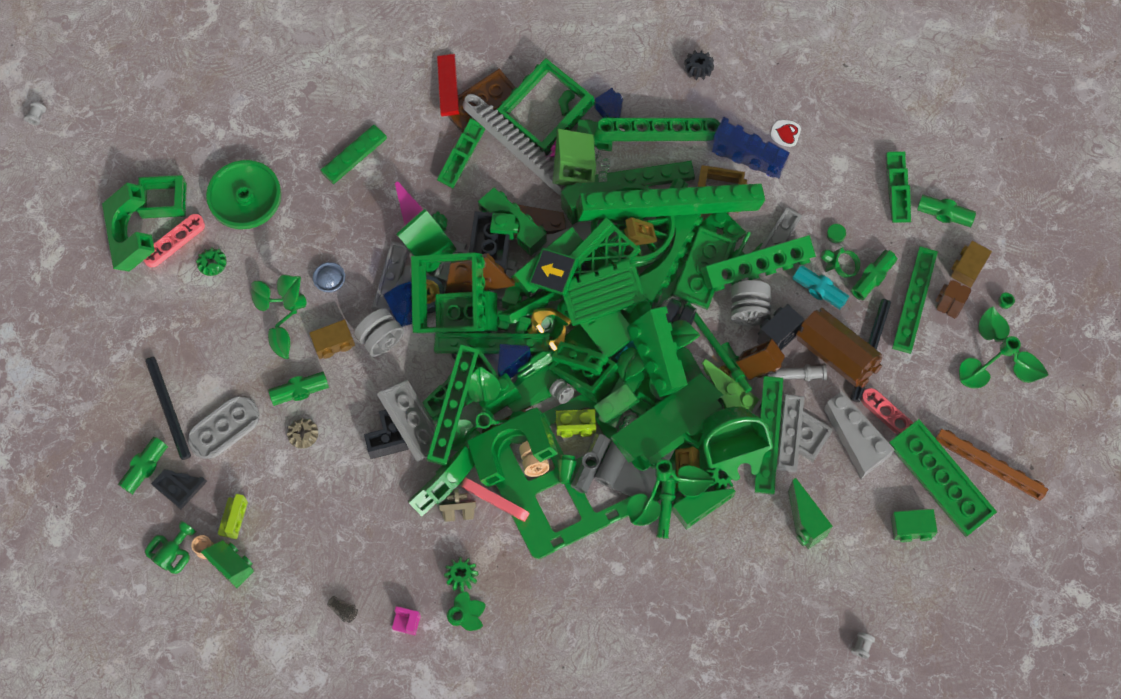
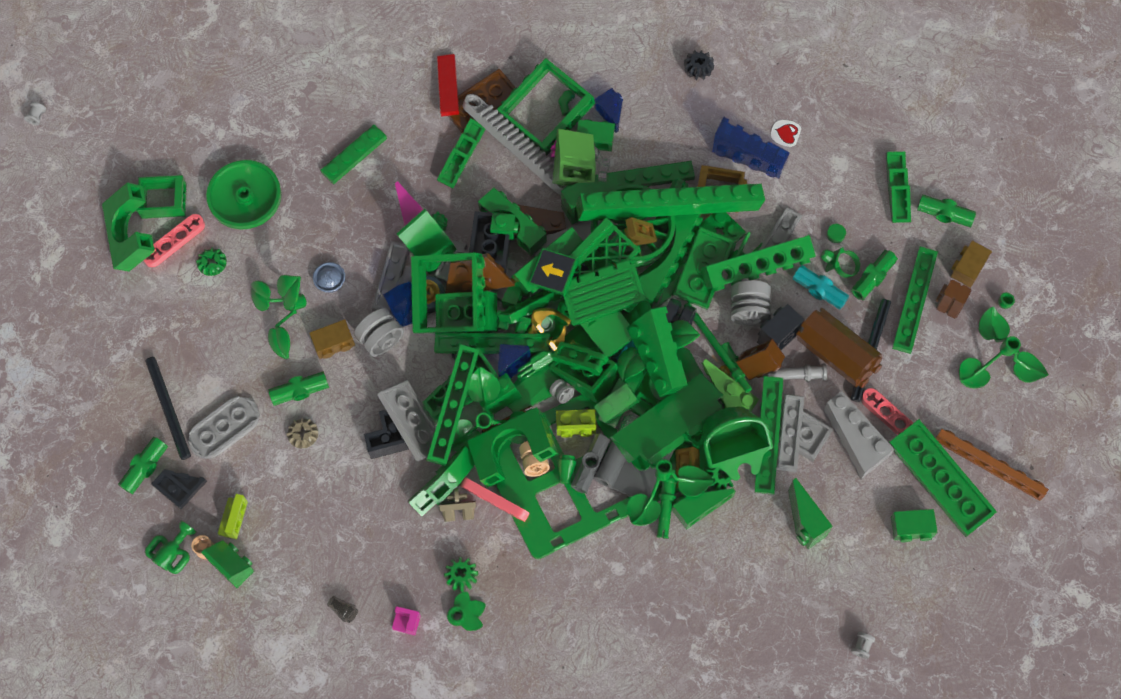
green beam [594,118,721,141] -> none

